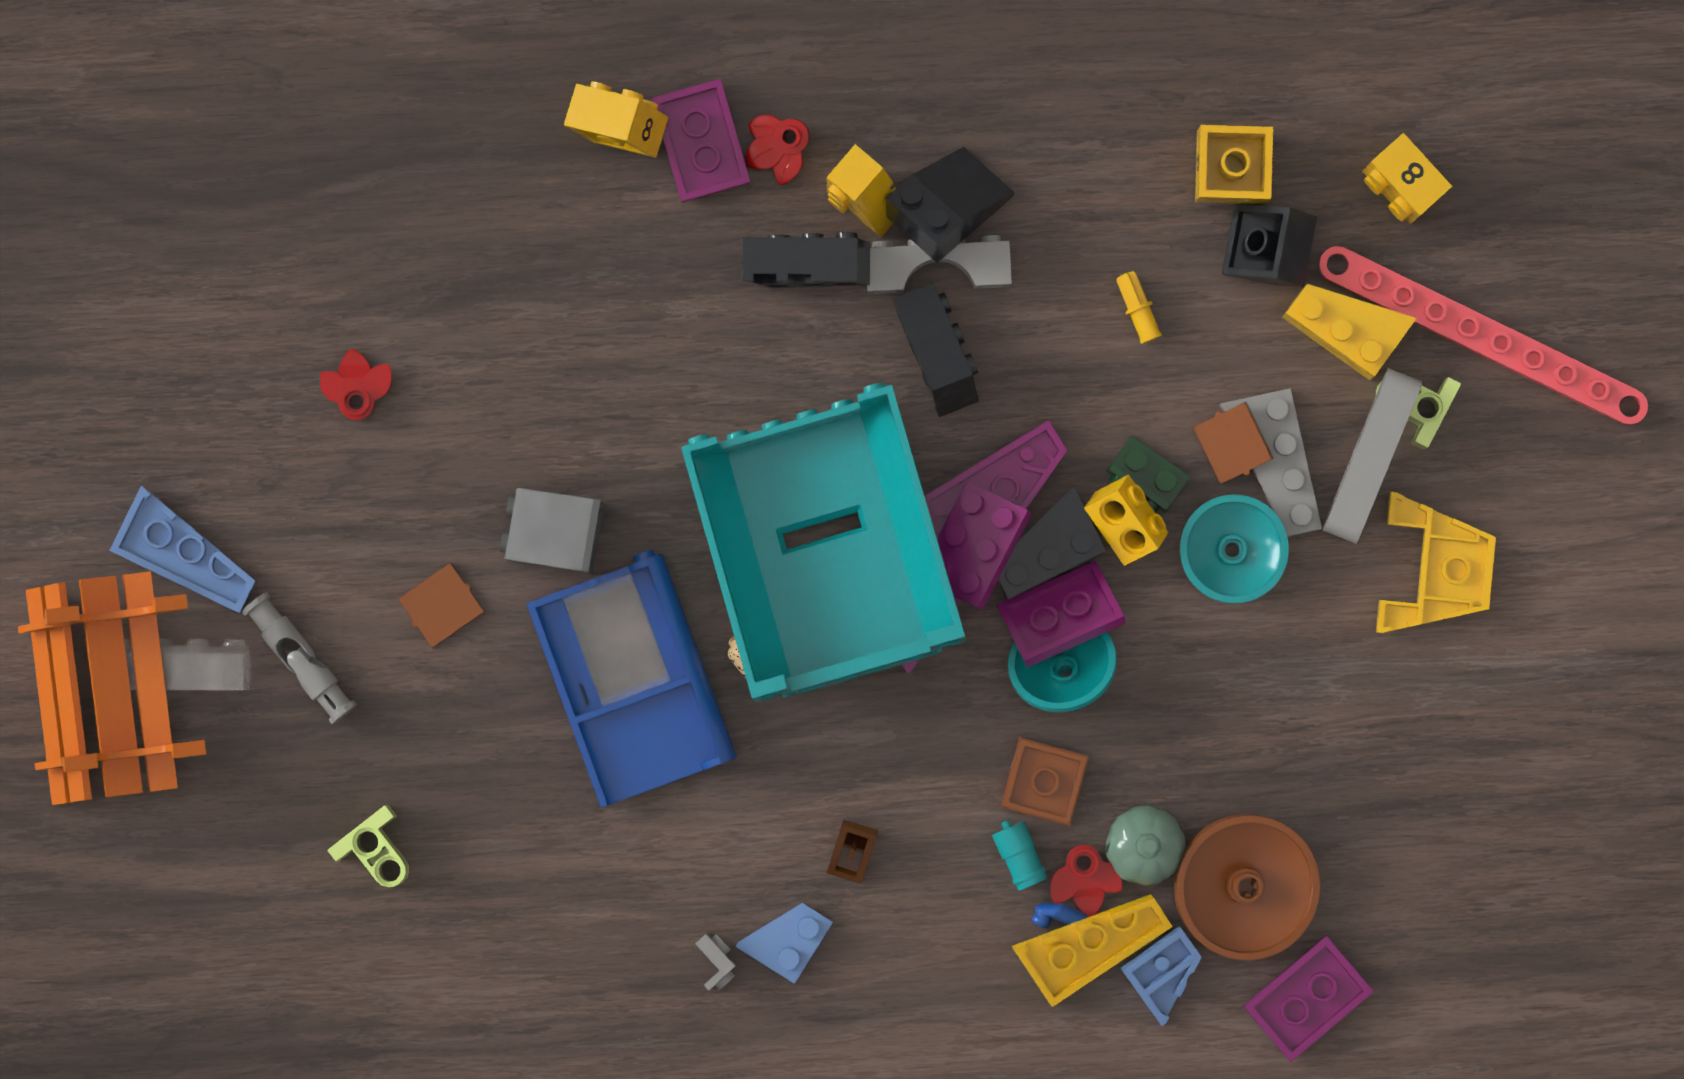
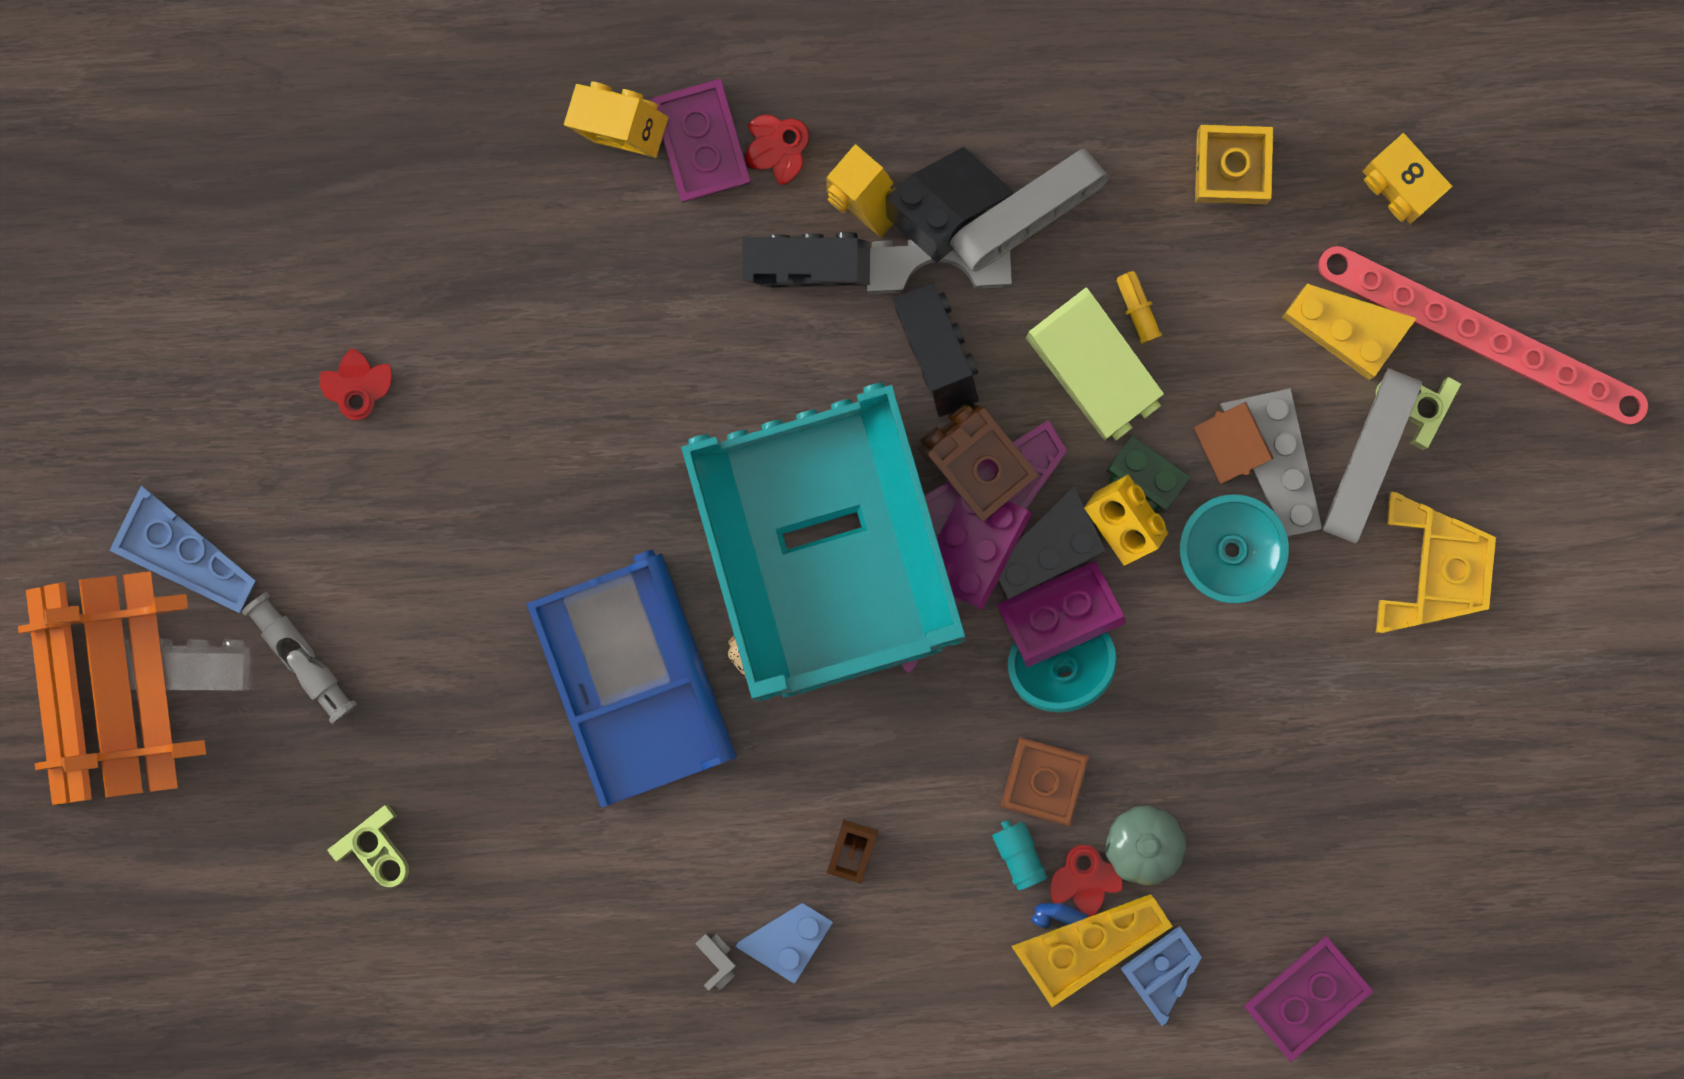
dark orange piece [398,563,484,648] -> none
slope [500,488,605,575] -> none
dark orange dish [1174,814,1320,960] -> none
black slope [1222,204,1317,287] -> none
none -> reddish brown bracket [917,403,1039,522]
none -> light grey beam [950,148,1109,272]
none -> yellowish green slope [1025,287,1164,441]

